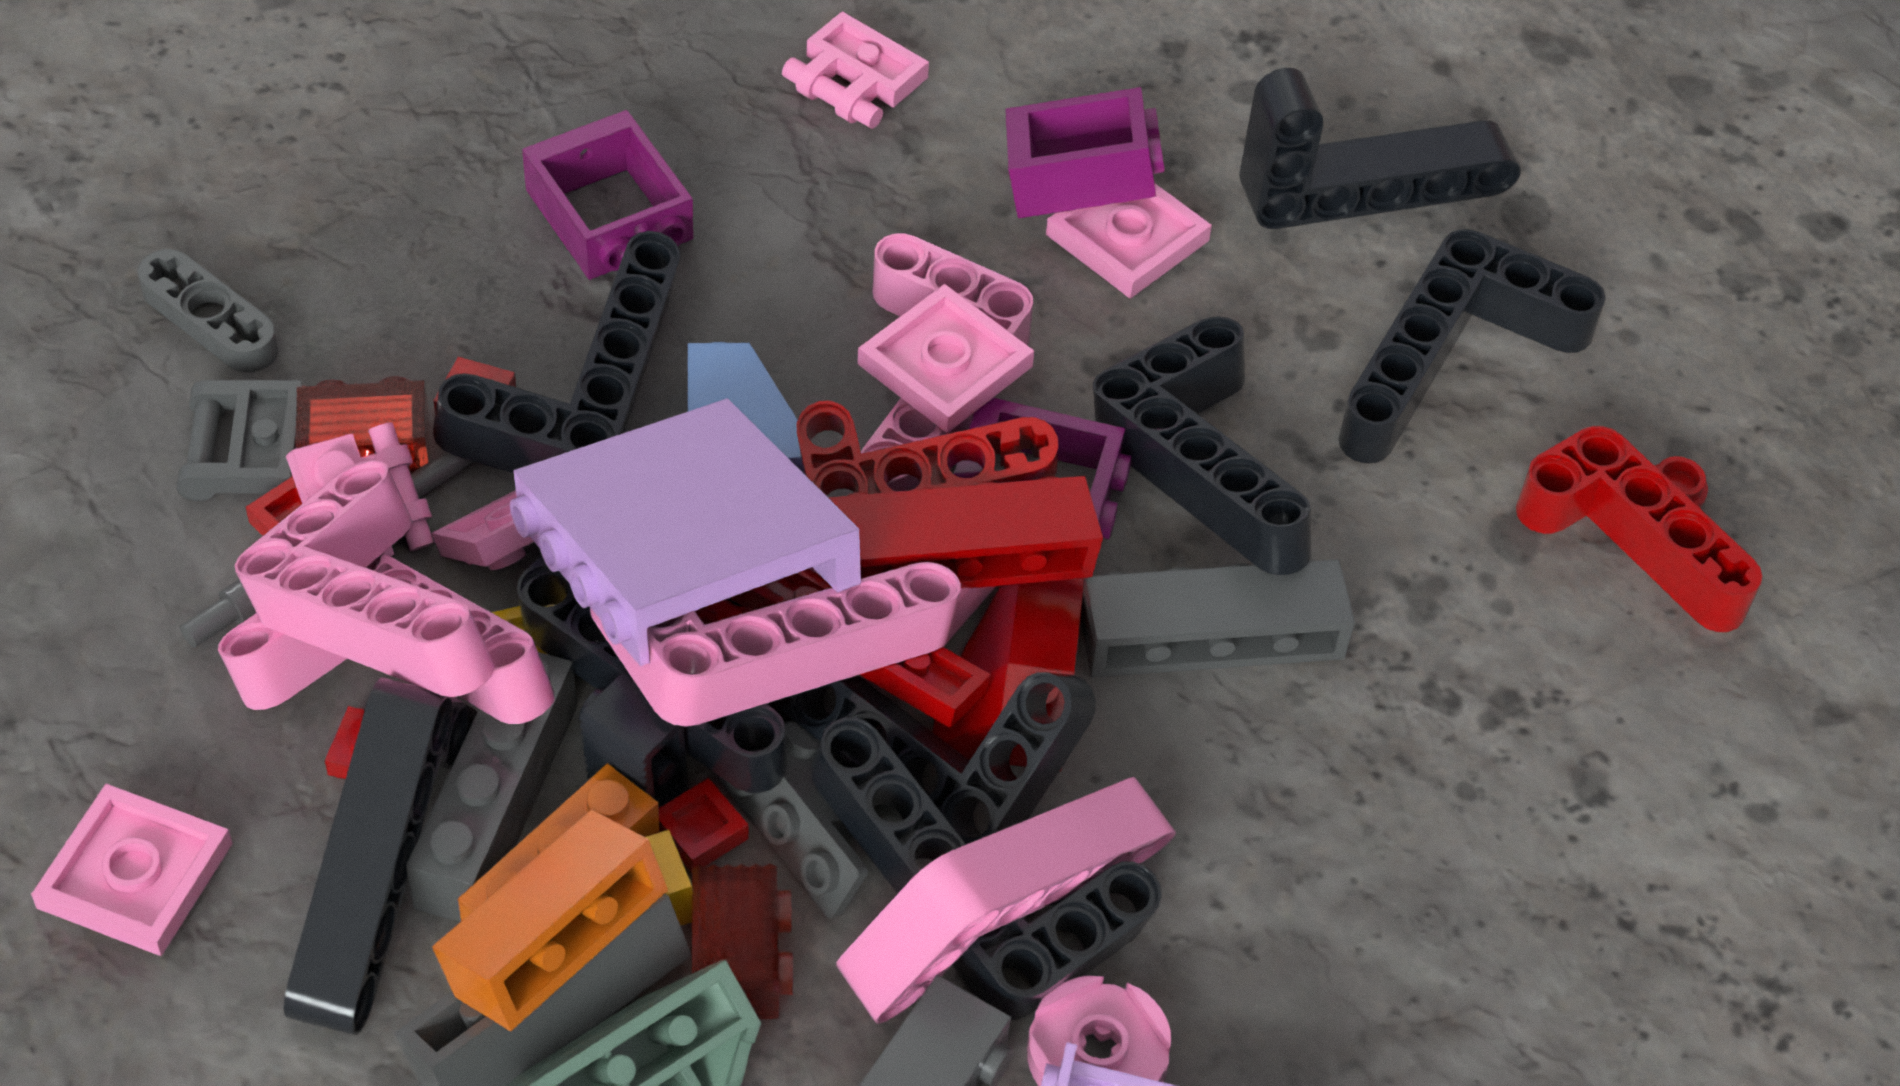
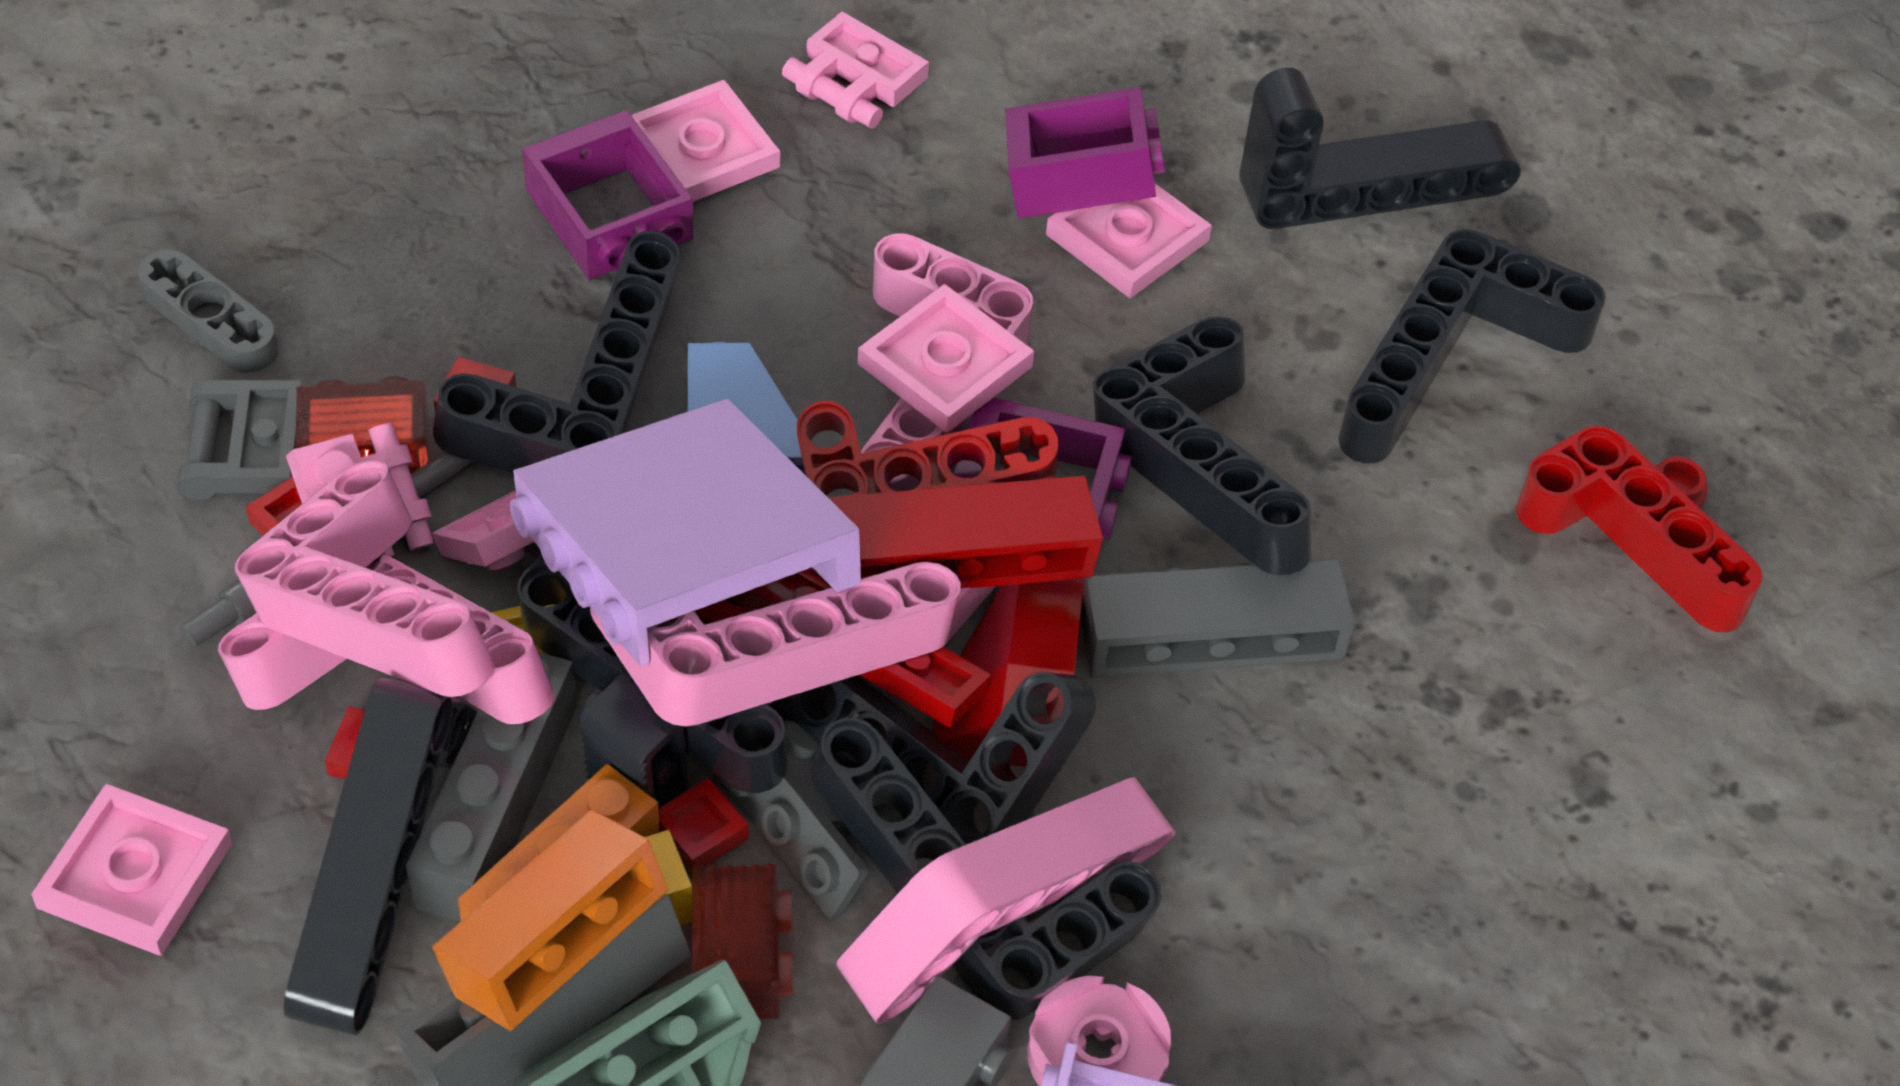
none -> bright pink plate [631,80,780,202]

